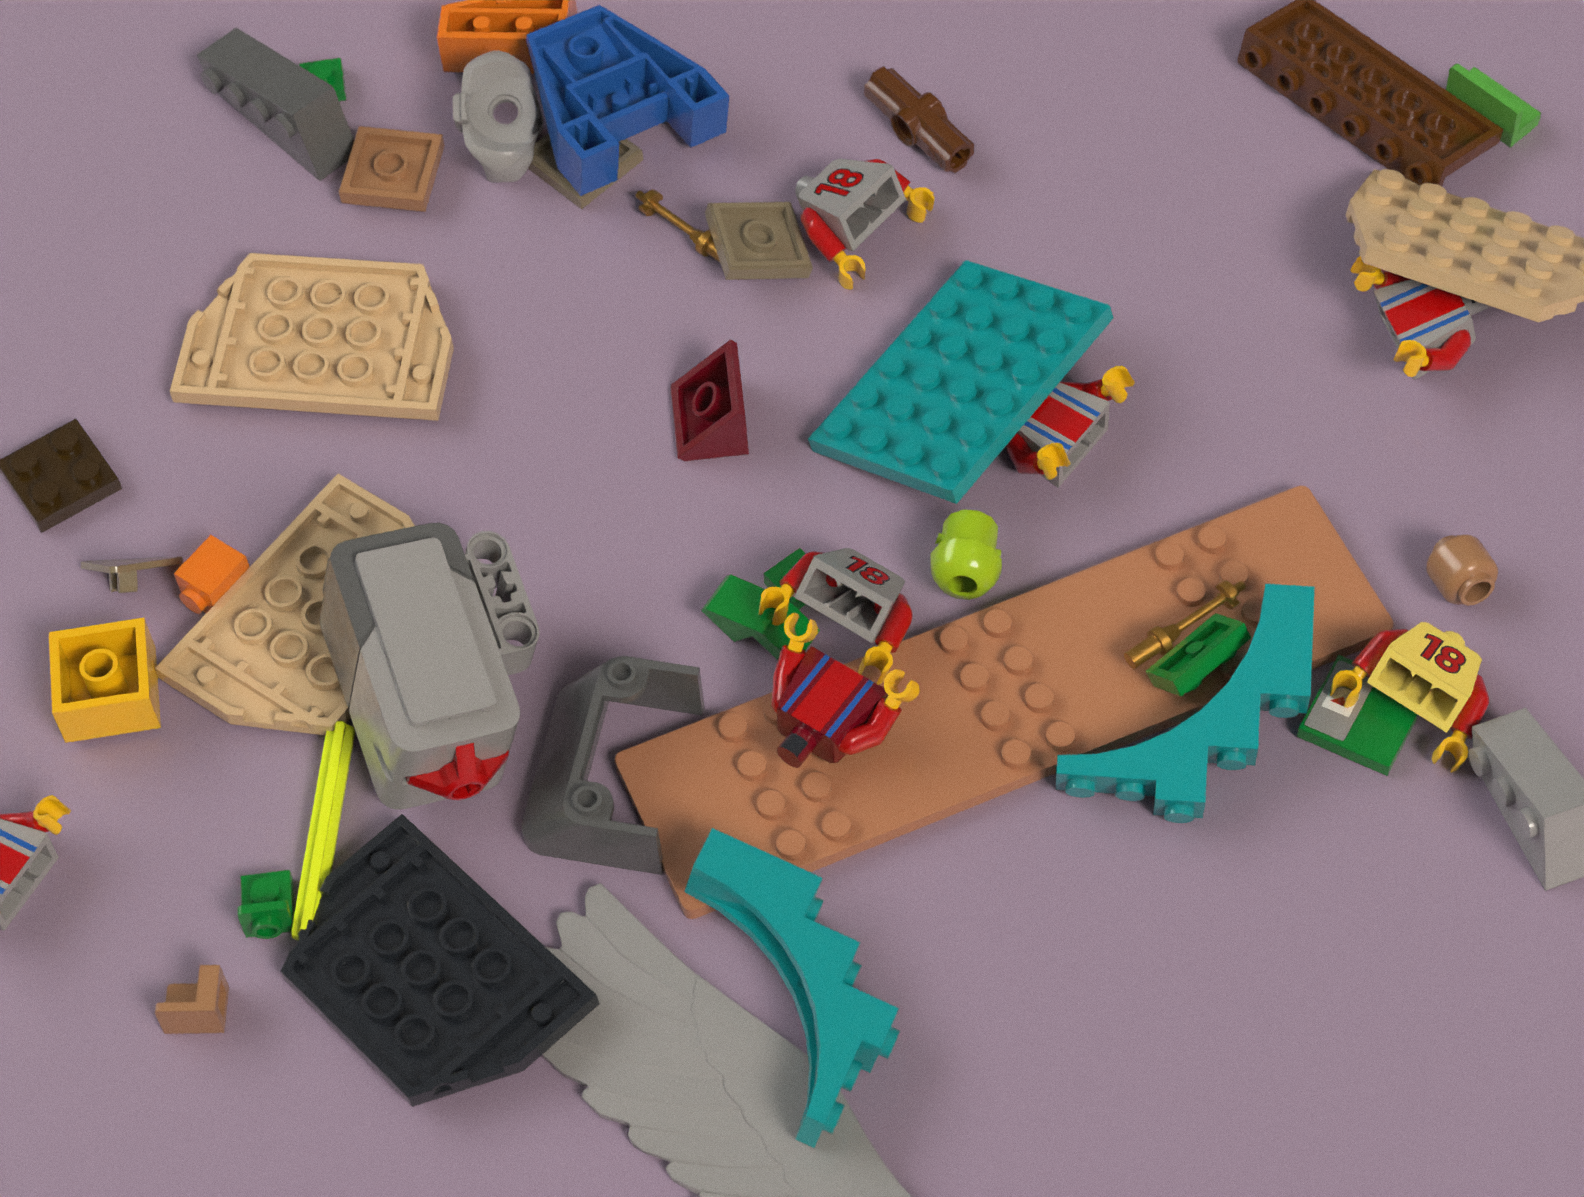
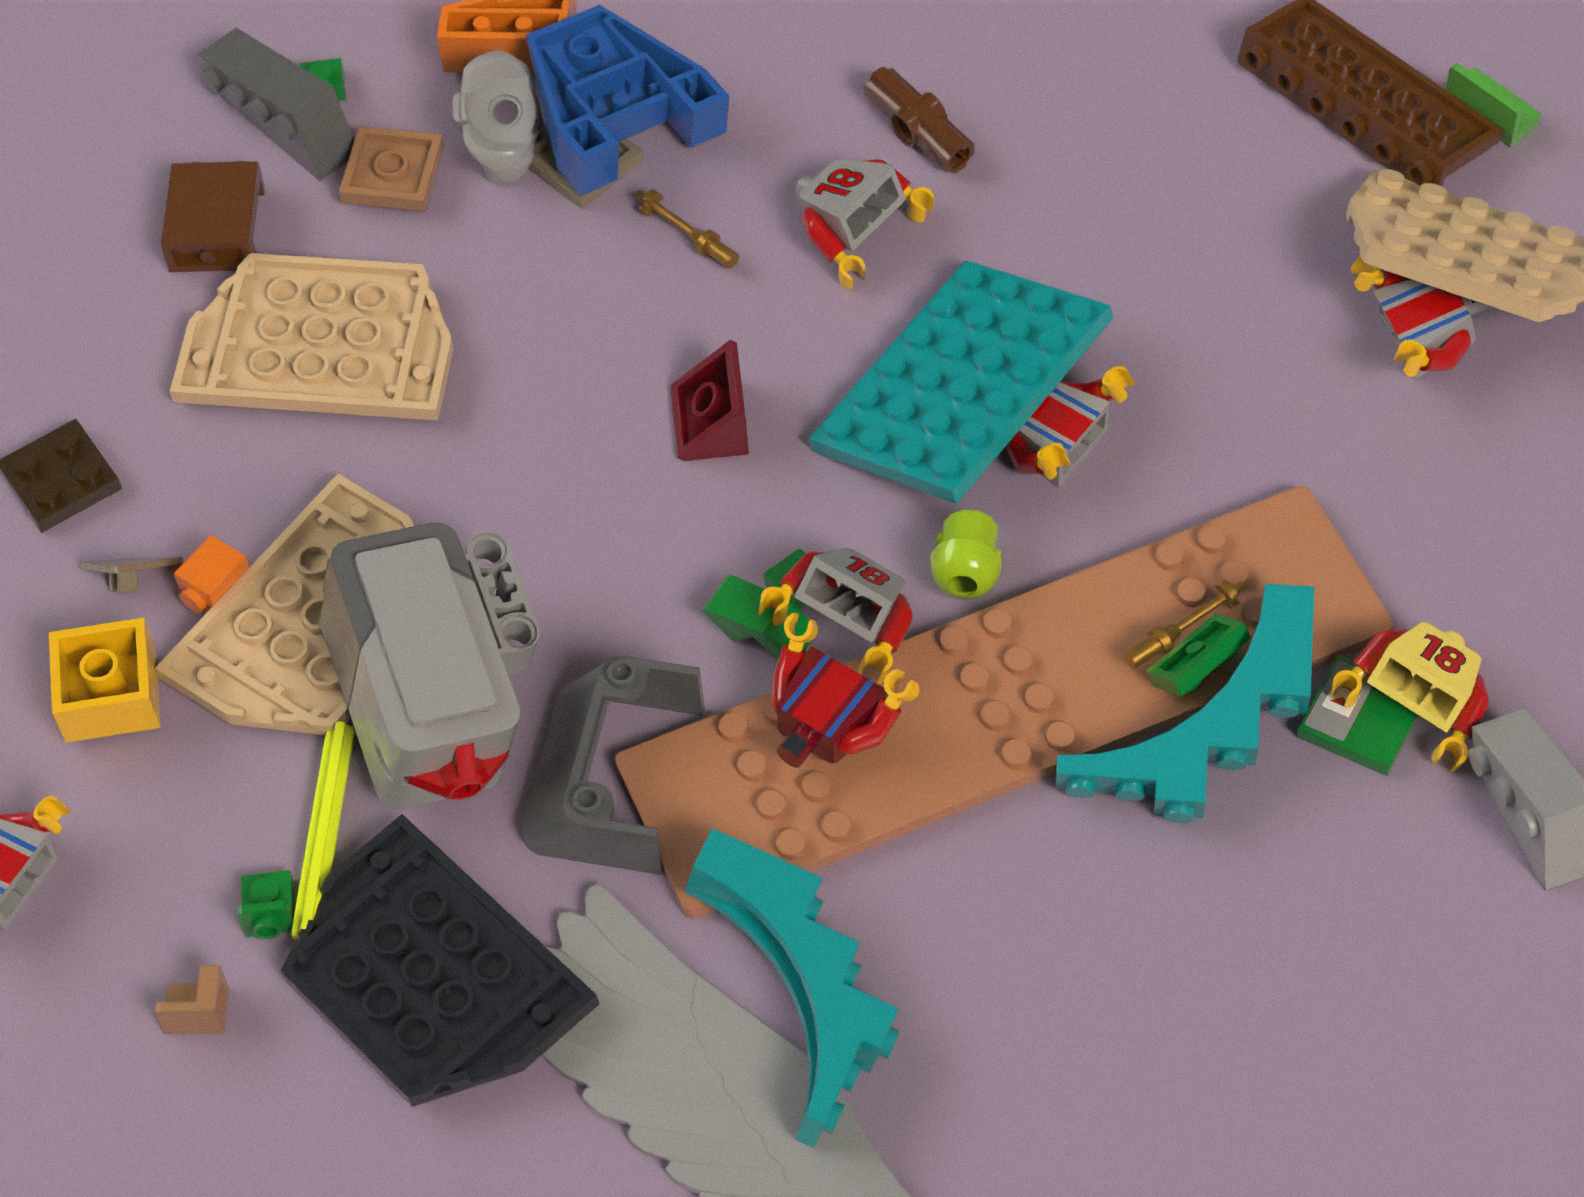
dark tan tile [705,202,813,280] -> none
medium nougat head [1426,534,1498,606] -> none
none -> reddish brown panel [161,161,265,272]

